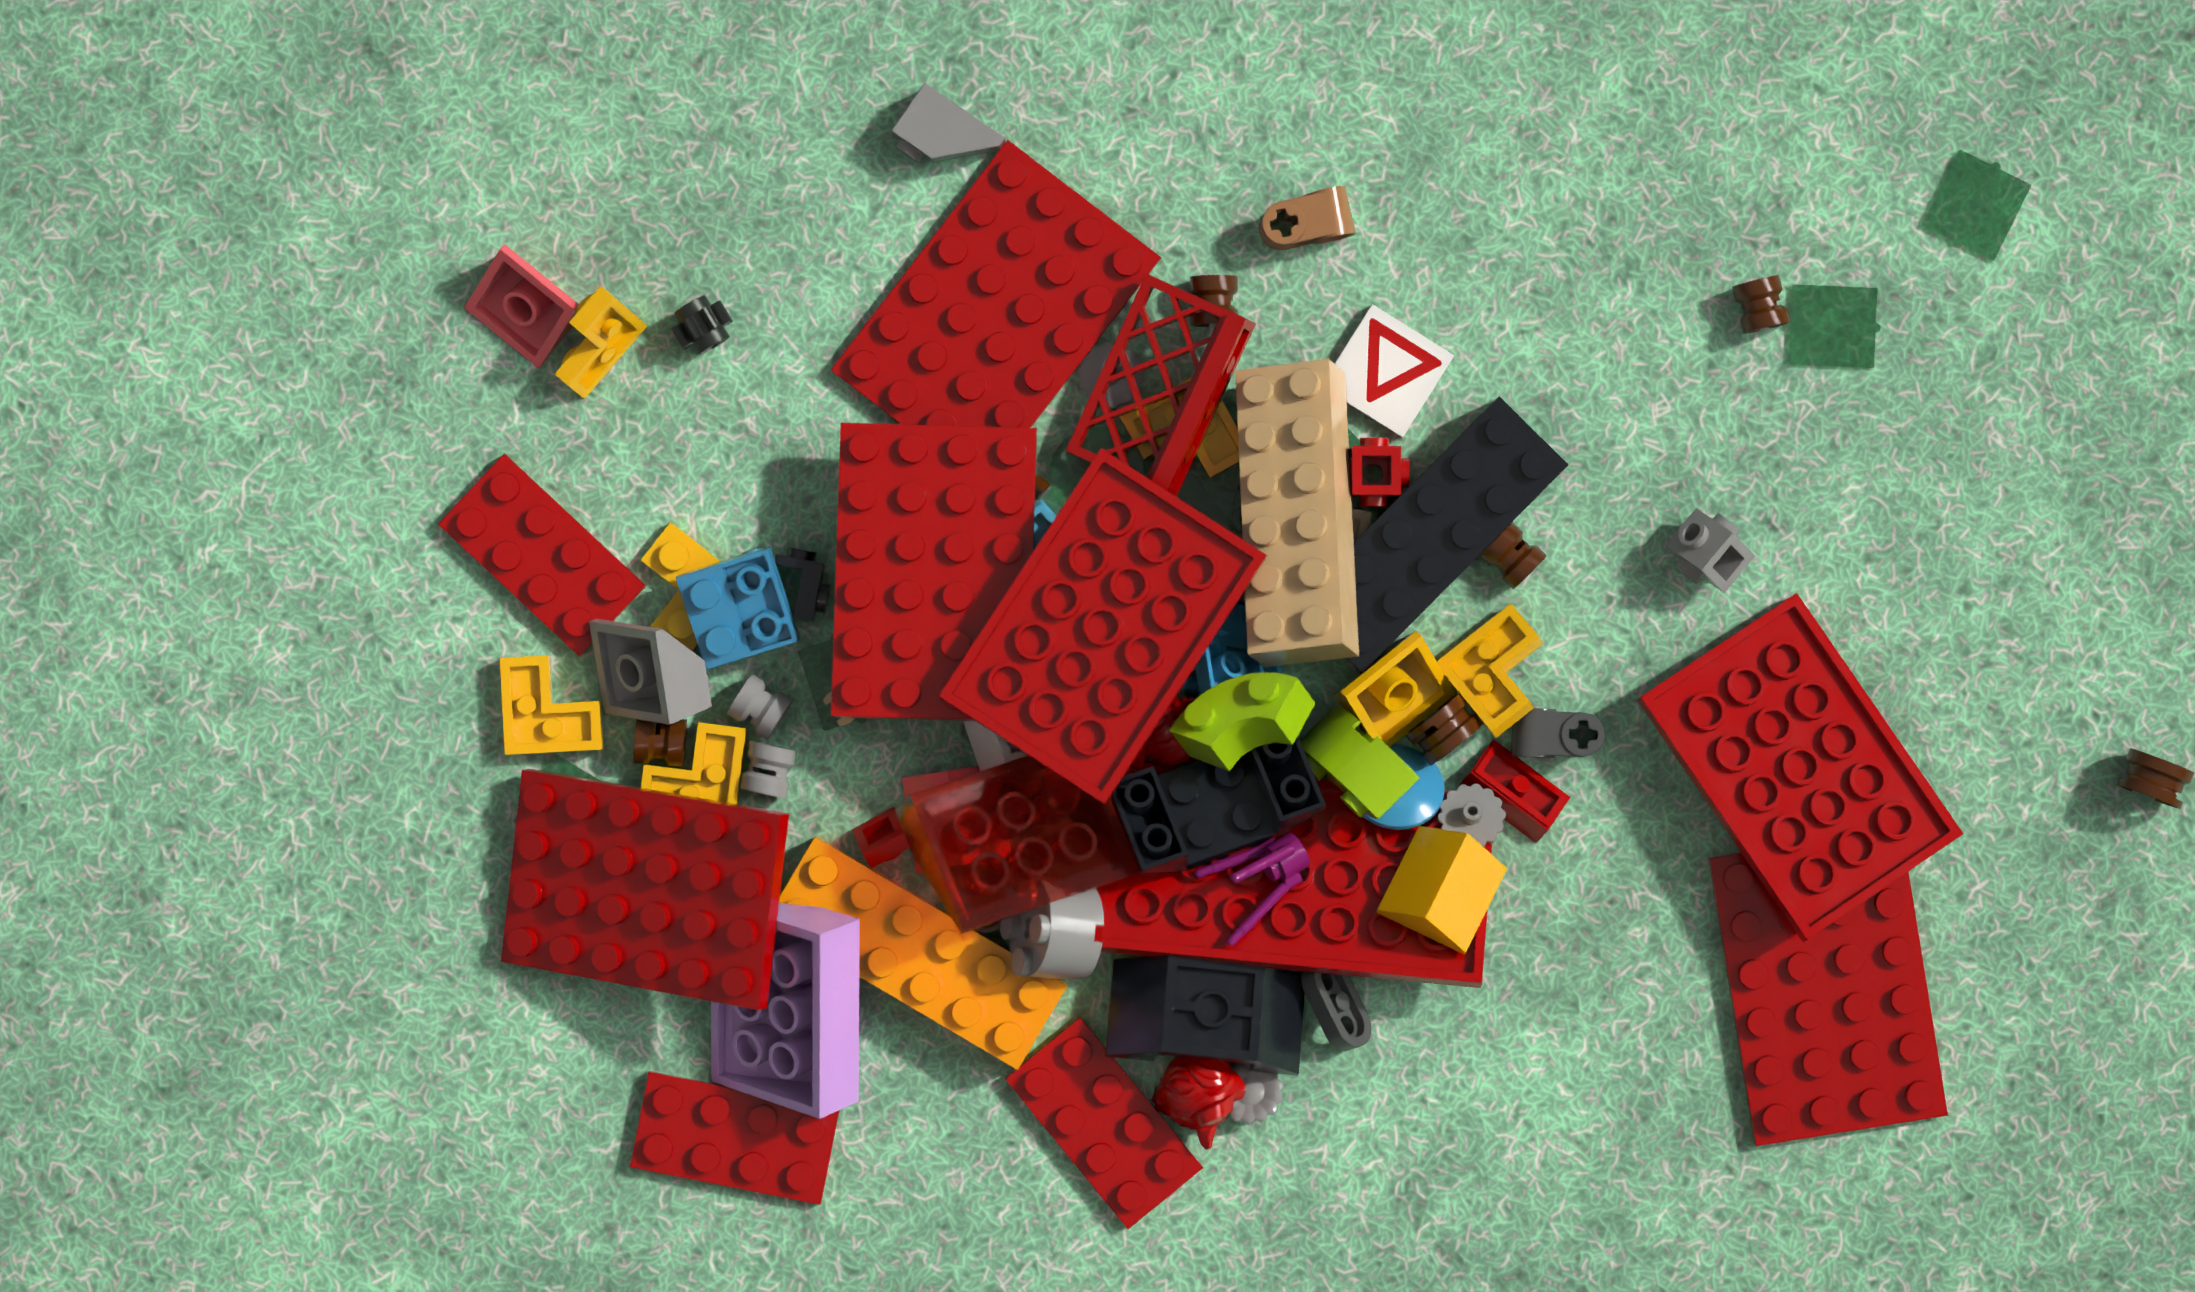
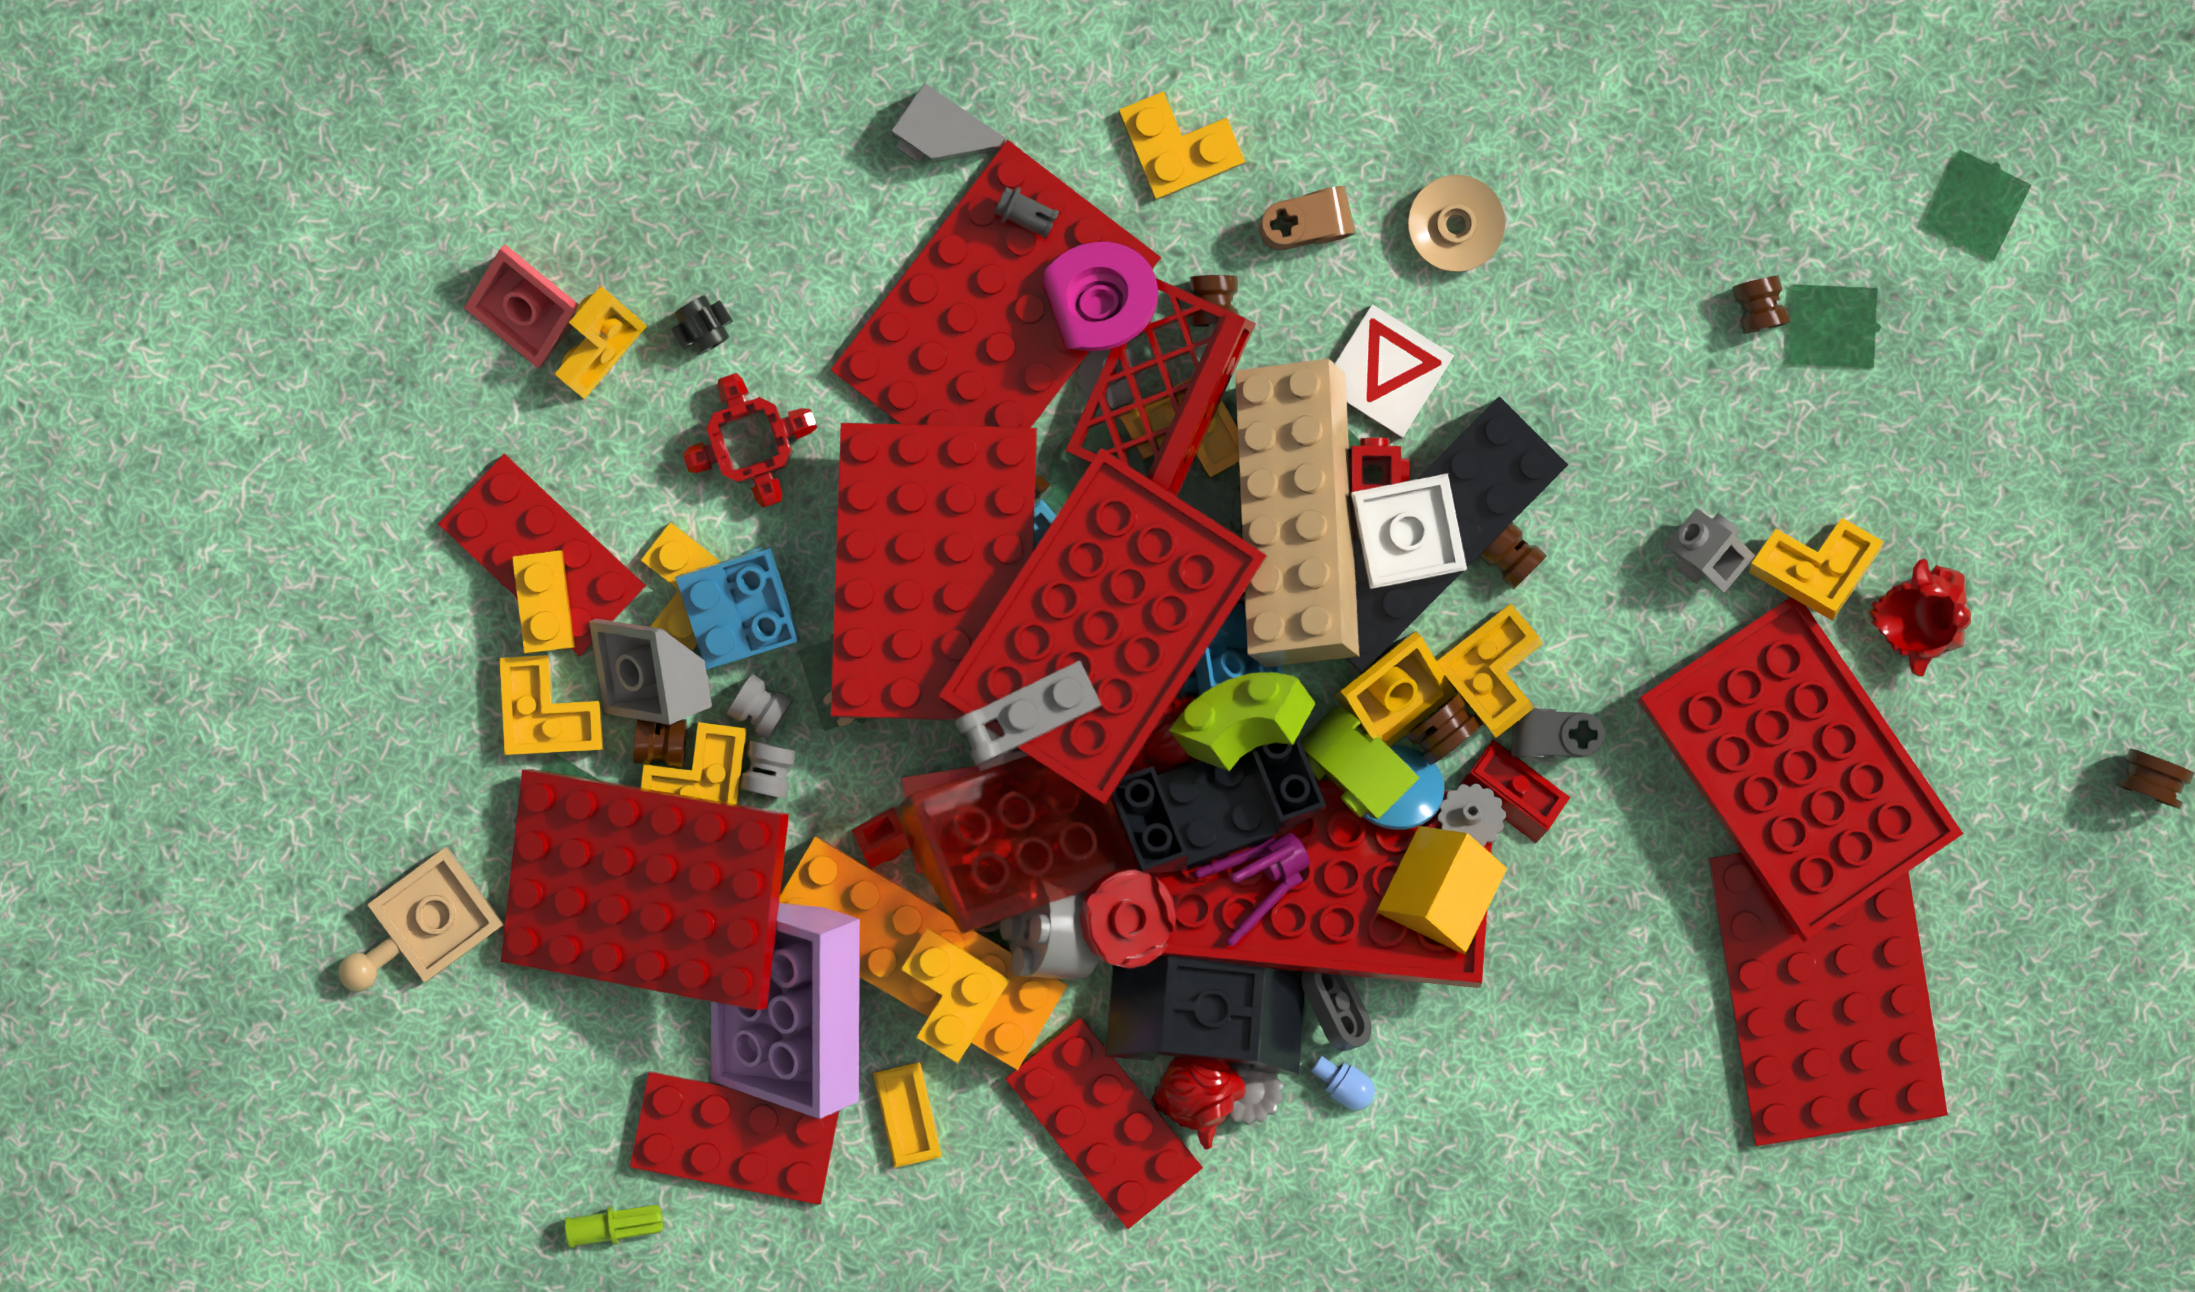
black bracket [775,547,830,621] -> none
none -> tan plate [338,846,505,992]
none -> yellow plate [512,550,575,654]
none -> lime axle [565,1204,664,1248]
none -> red piece [682,373,818,508]
none -> yellow tile [873,1061,942,1168]
none -> yellow plate [901,927,1010,1063]
none -> light grey plate [955,661,1102,766]
none -> dark grey pin [994,187,1059,239]
none -> dark pink hat [1043,242,1158,351]
none -> red tile [1080,869,1176,968]
none -> yellow plate [1119,91,1245,200]
none -> light blue cylinder [1310,1056,1375,1111]
none -> white tile [1351,473,1467,589]
none -> tan dish [1408,175,1505,272]
none -> yellow plate [1749,518,1884,621]
none -> red hair [1869,558,1971,677]

